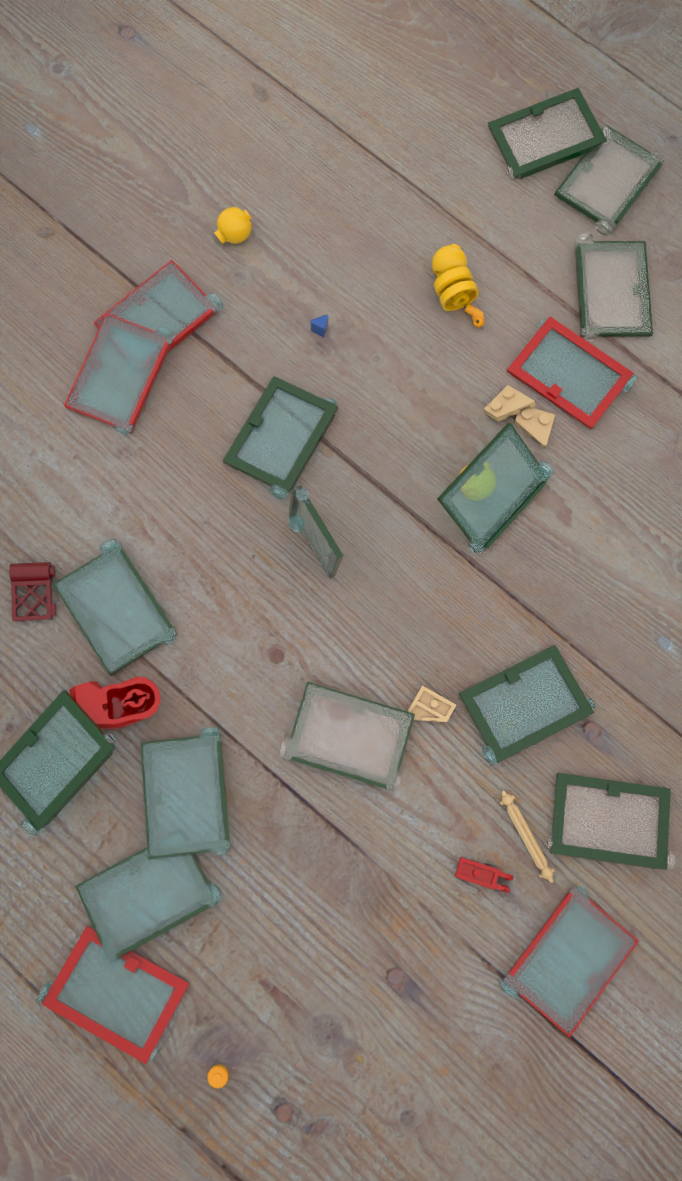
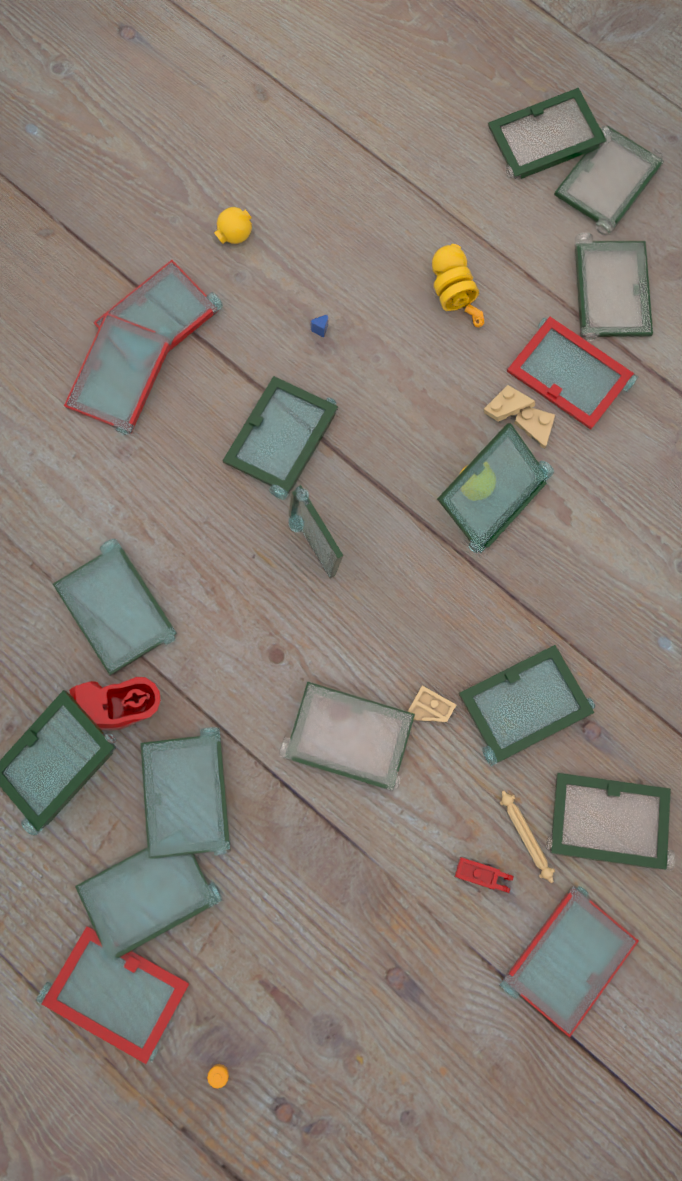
dark red piece [9,562,56,621] -> none

